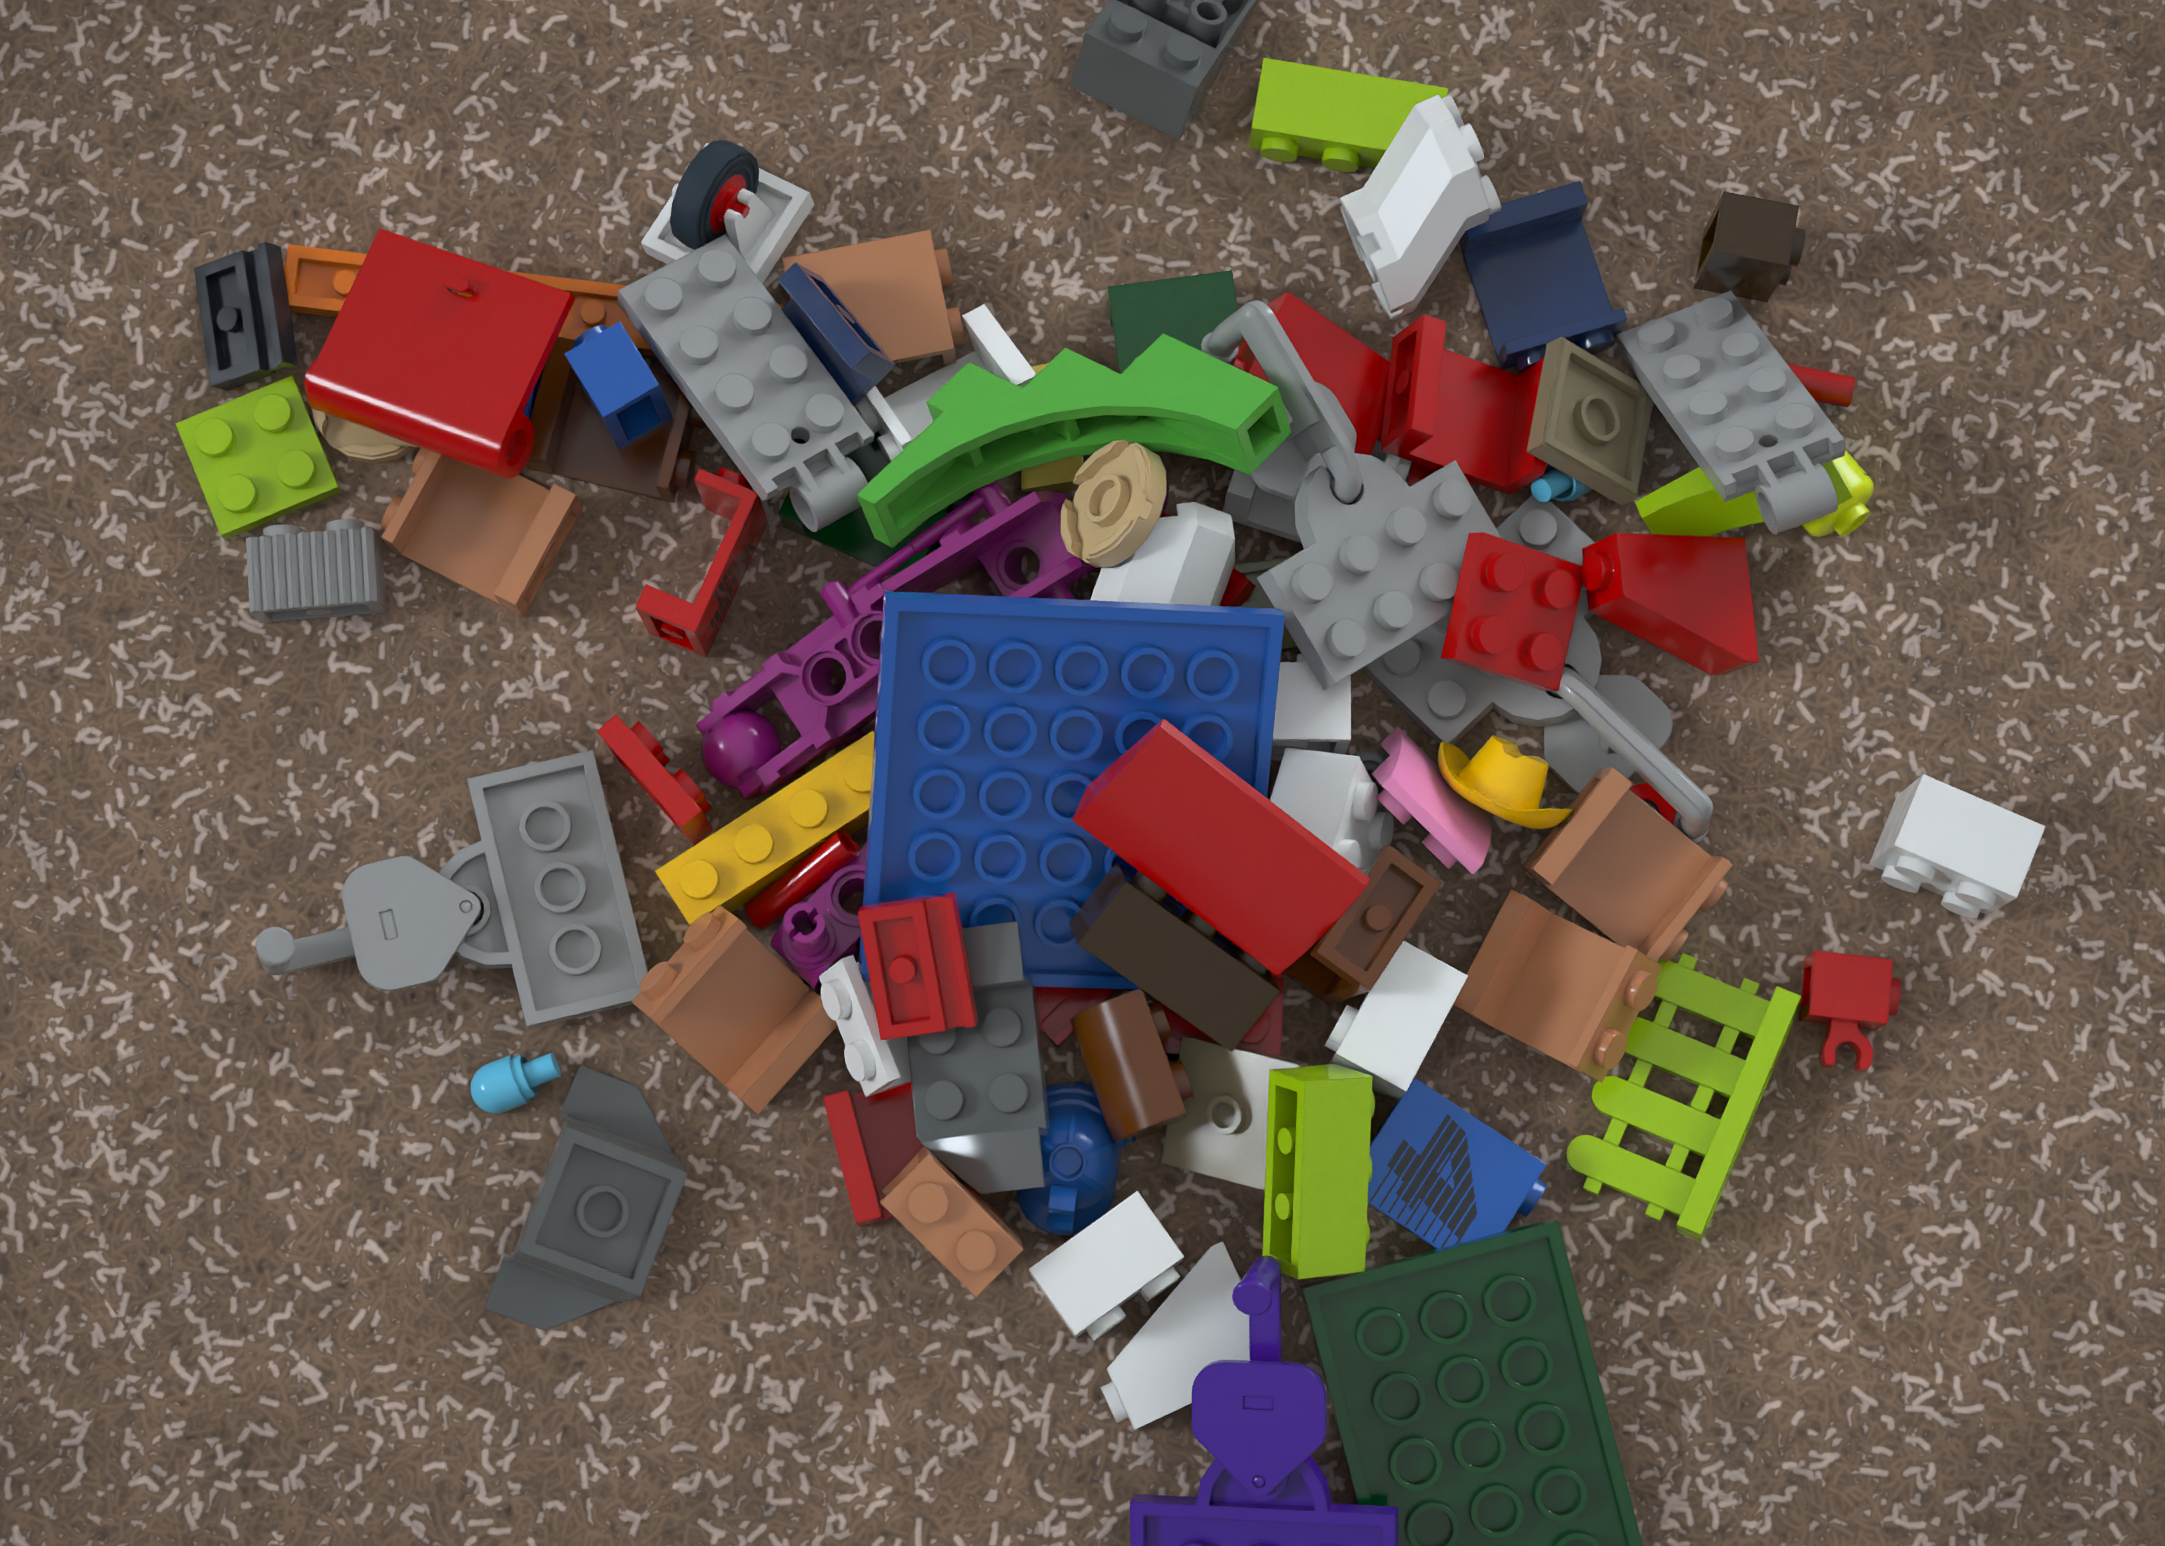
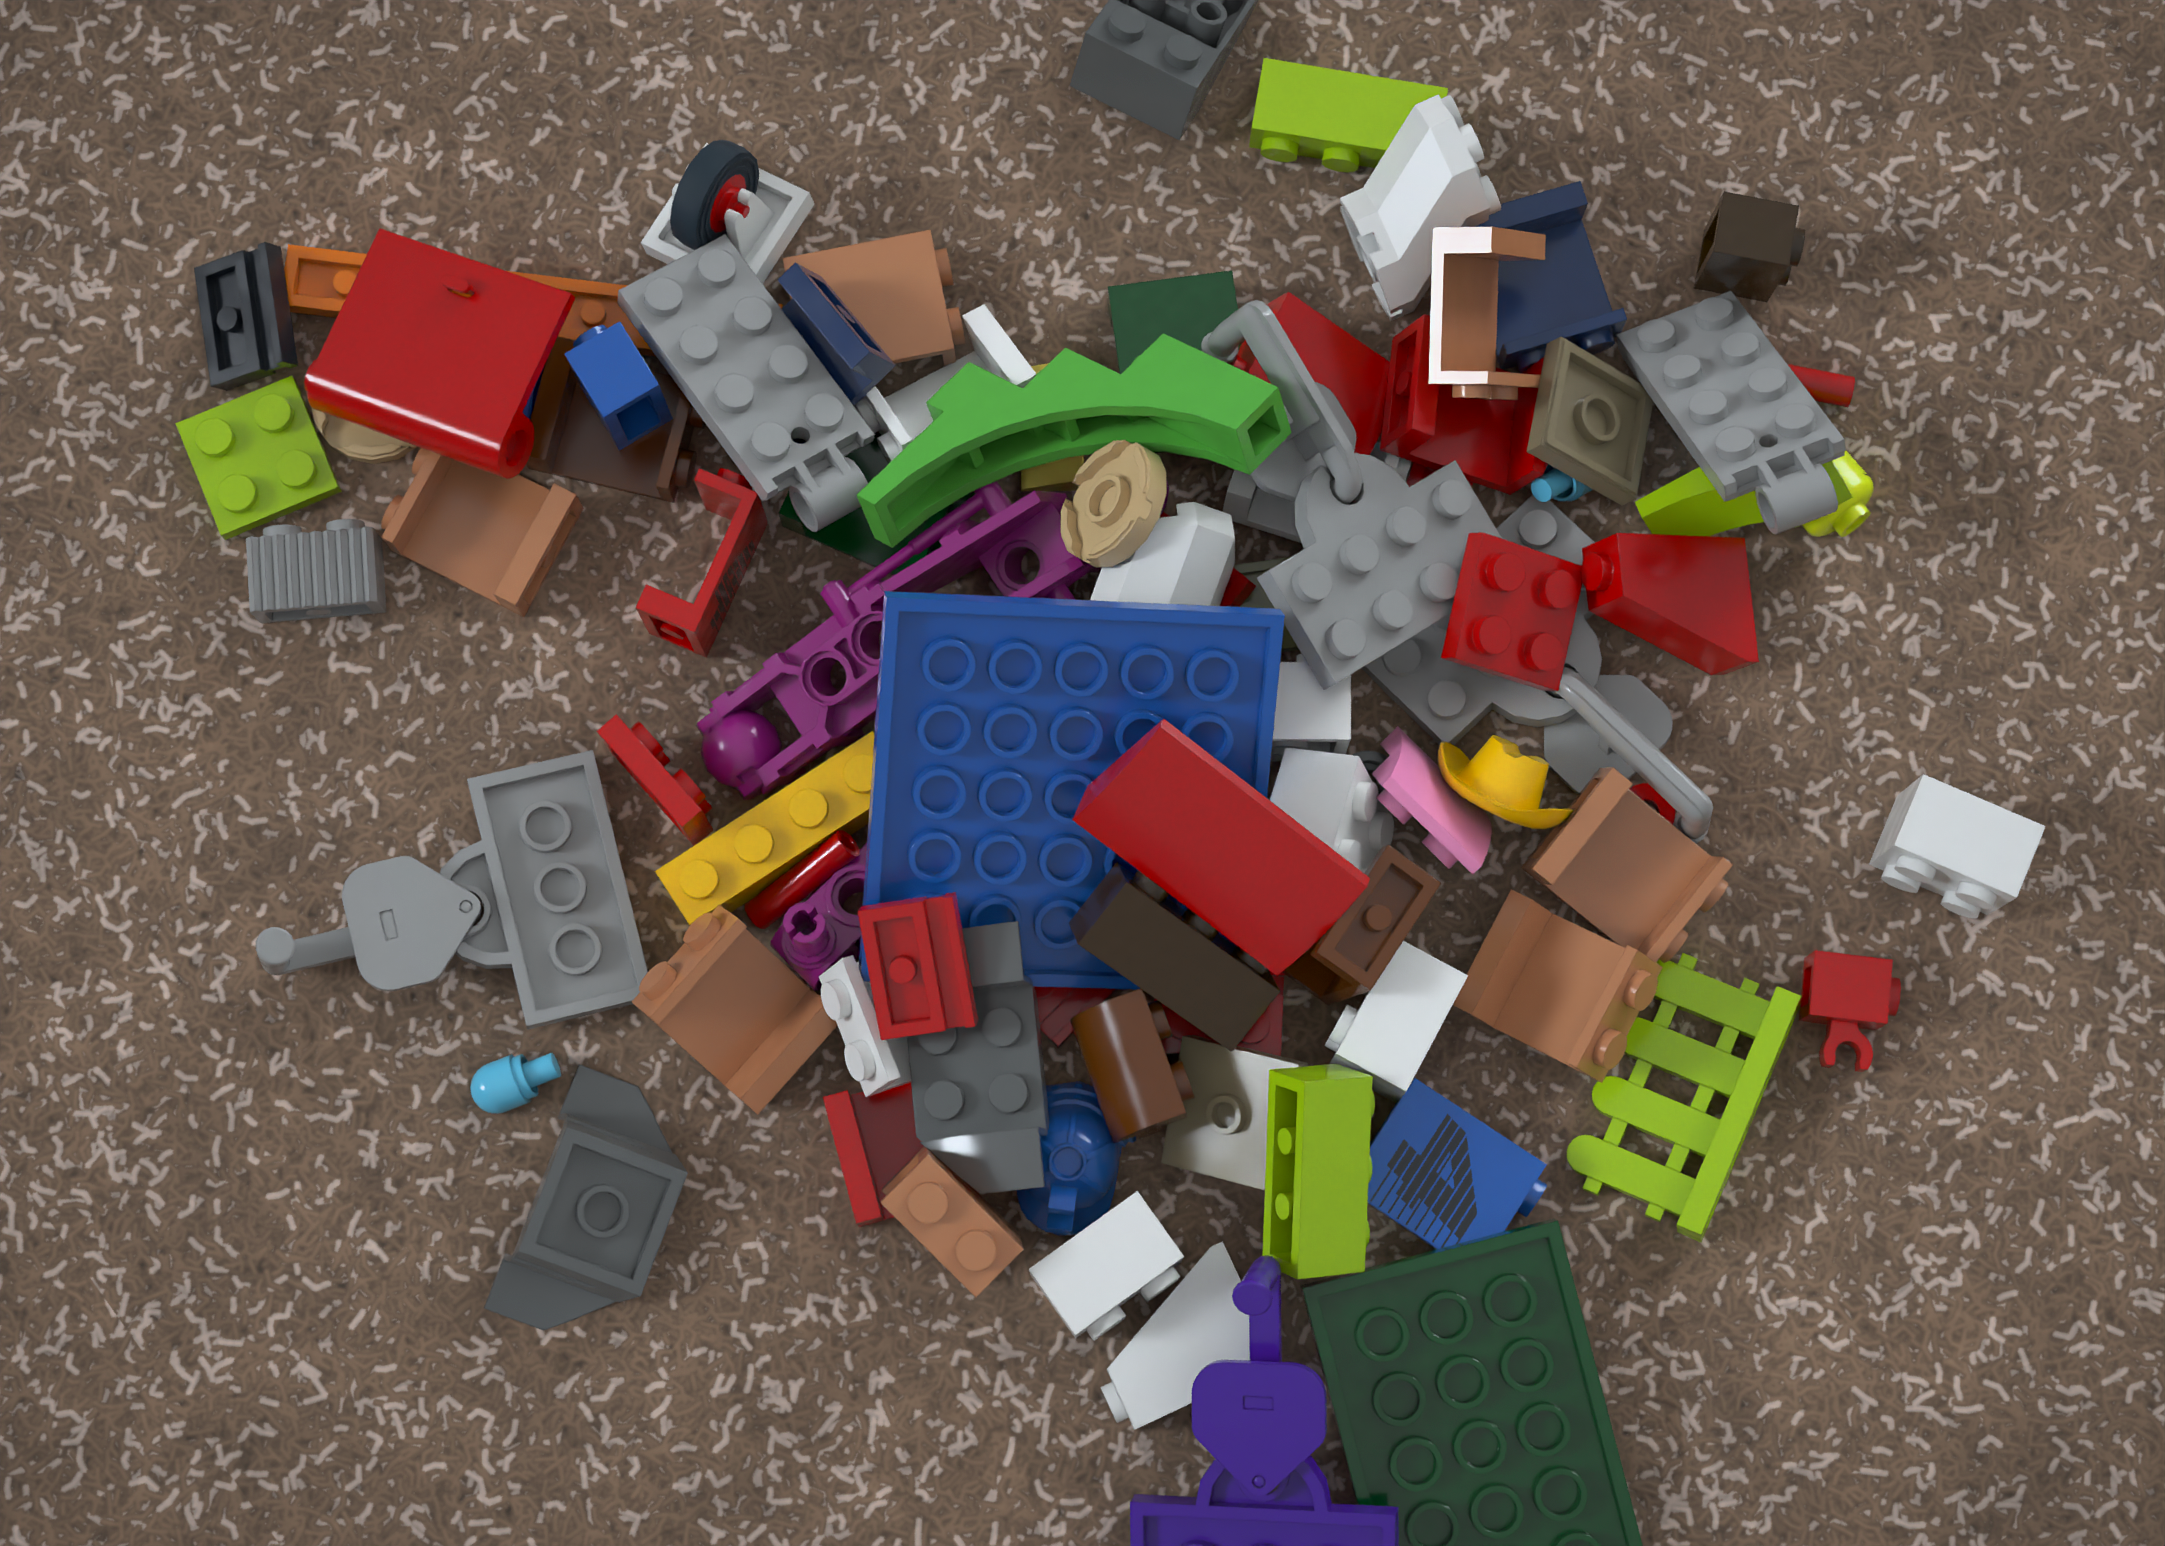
none -> nougat panel [1429,227,1546,400]

